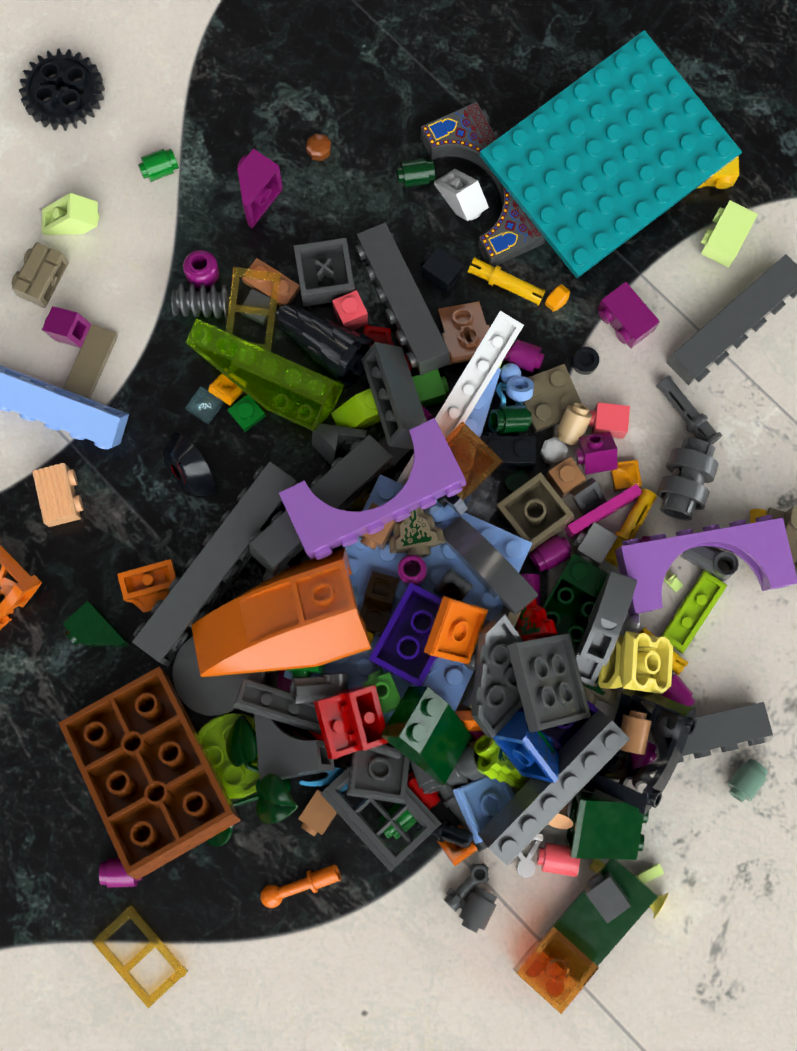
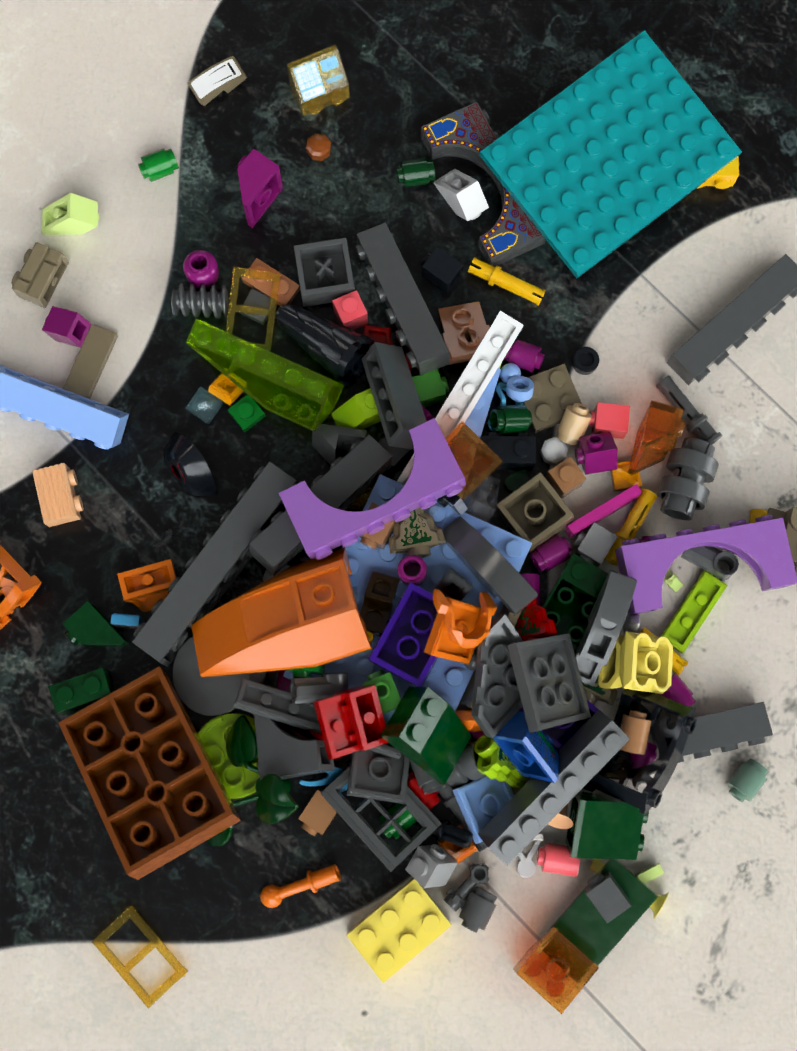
black gear [19,49,105,131] -> none
magenta brick [99,858,143,888] -> none
light orange tile [545,285,570,312] -> none
dark grey plate [570,478,607,515] -> none
magenta brick [598,282,660,349] -> none
yellowish green brick [701,200,758,268] -> none
none -> dark green brick [48,667,116,715]
none -> dark azure tile [111,613,144,629]
none -> slope [187,56,248,106]
none -> clear yellow slope [287,45,350,116]
none -> light yellow brick [346,878,452,983]
none -> light grey brick [405,844,458,888]
none -> orange helmet [433,589,497,648]
none -> clear orange slope [628,400,685,475]

